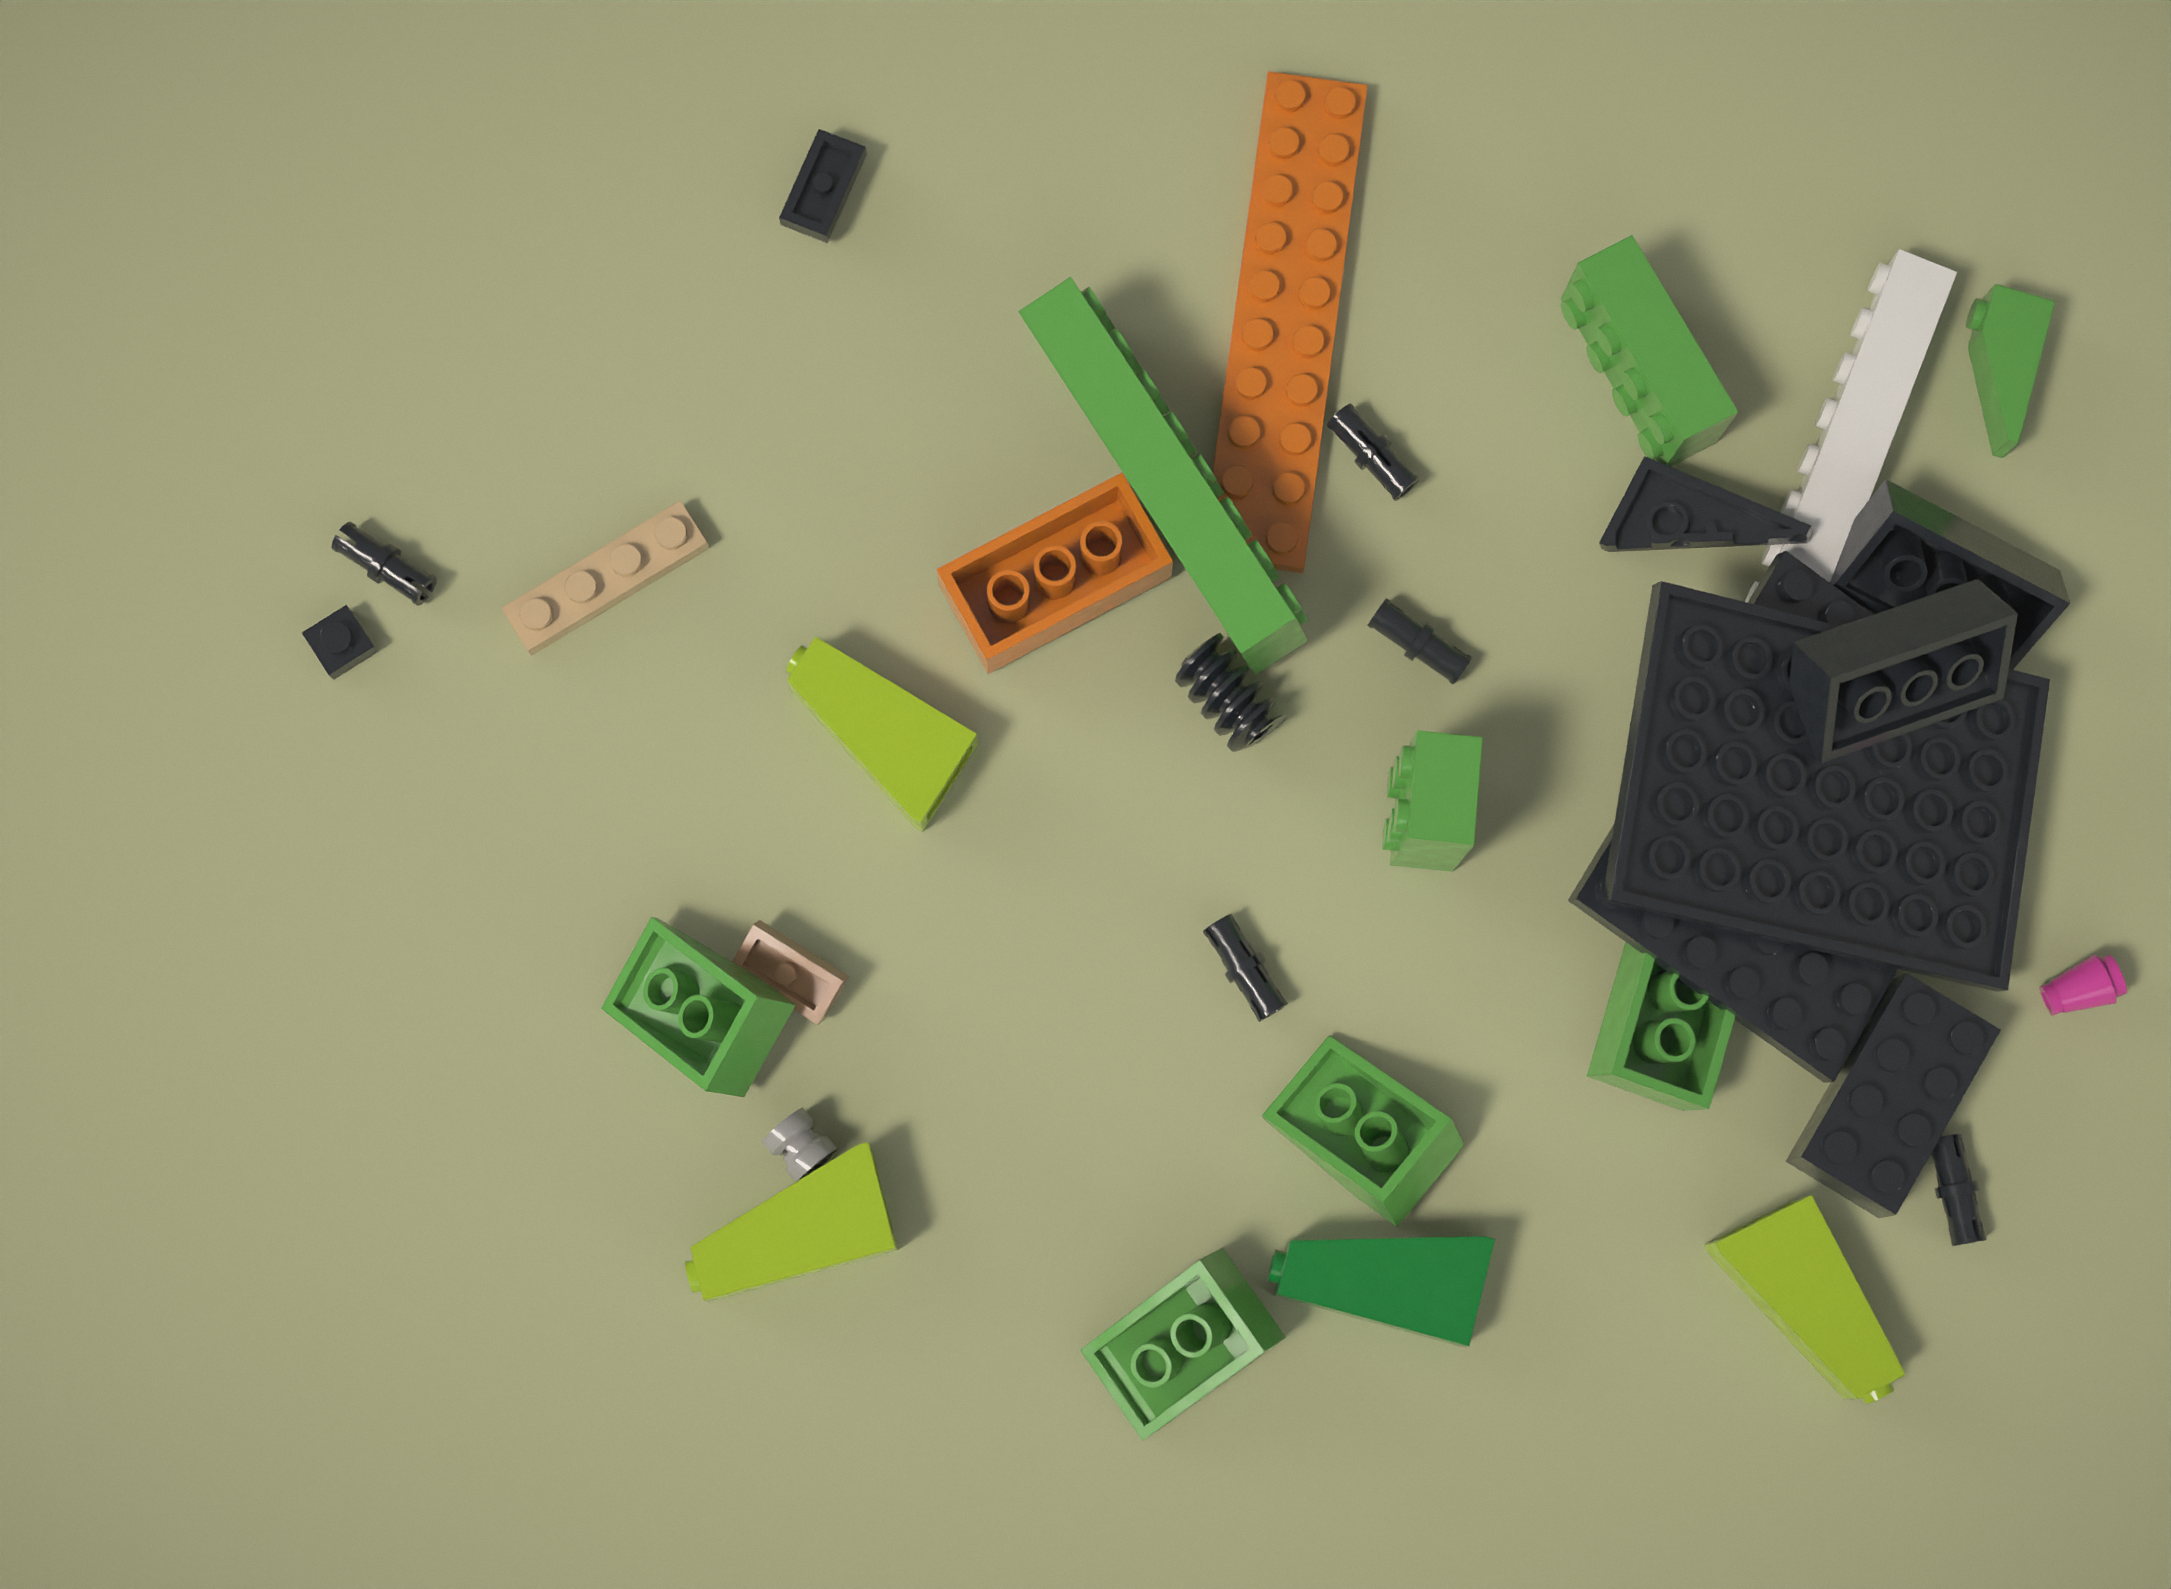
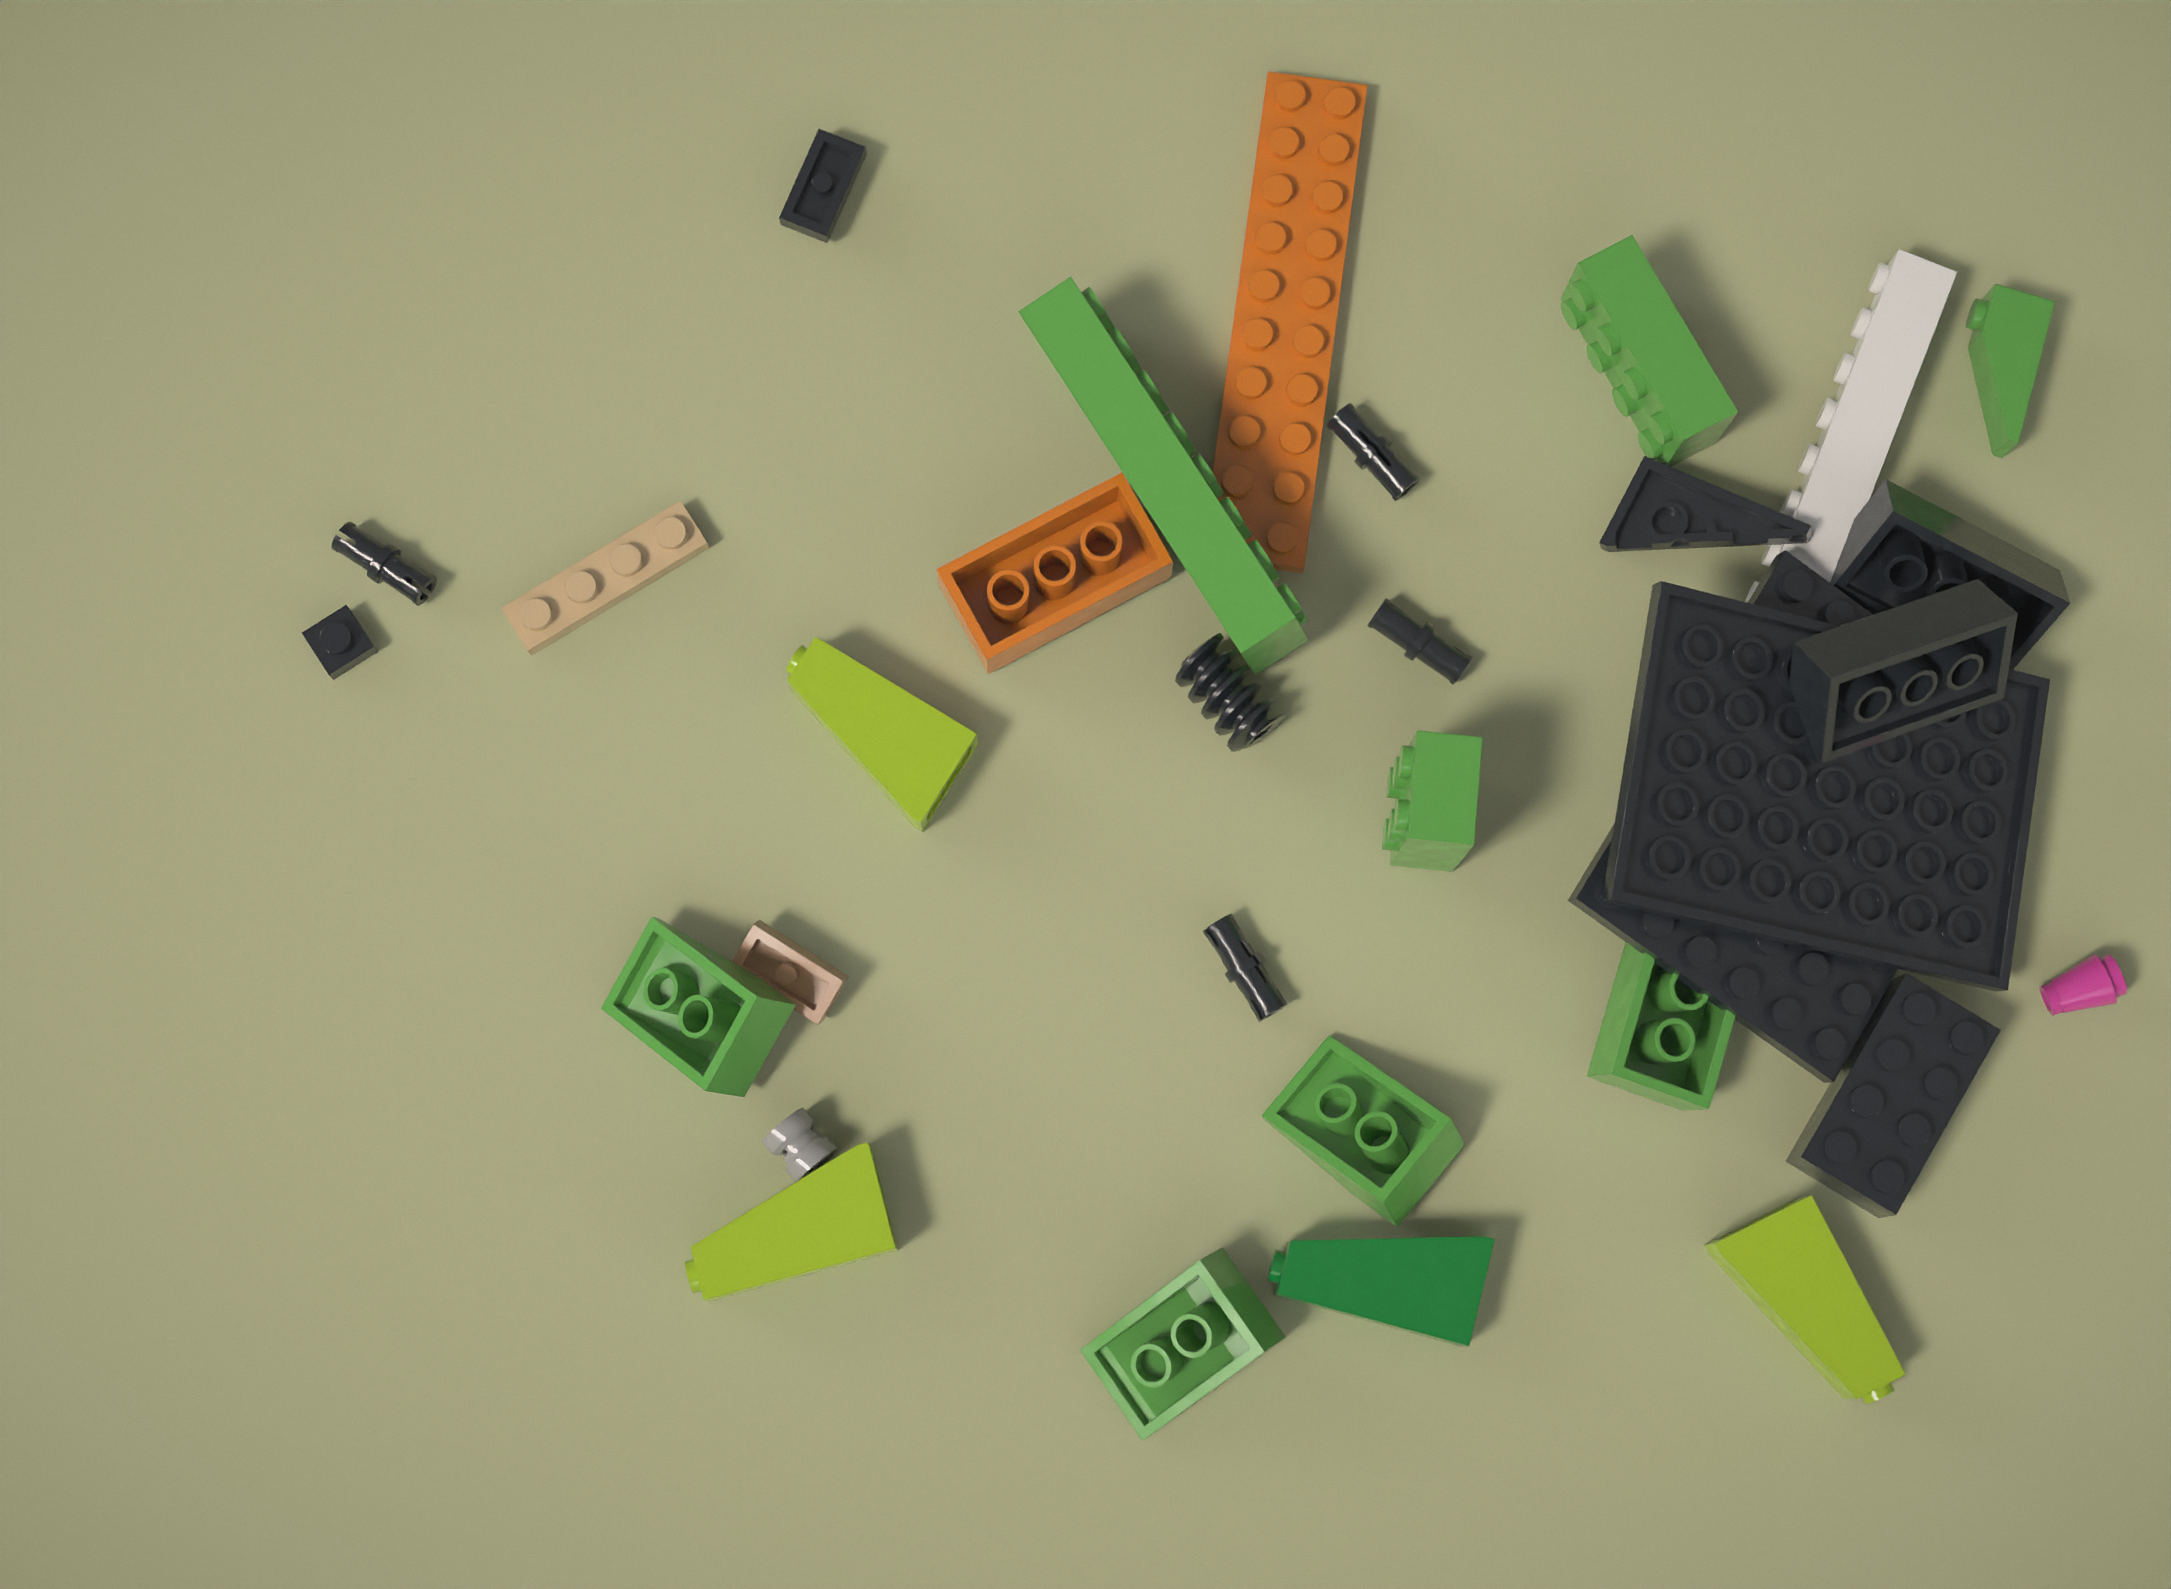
black pin [1931,1133,1987,1246] -> none

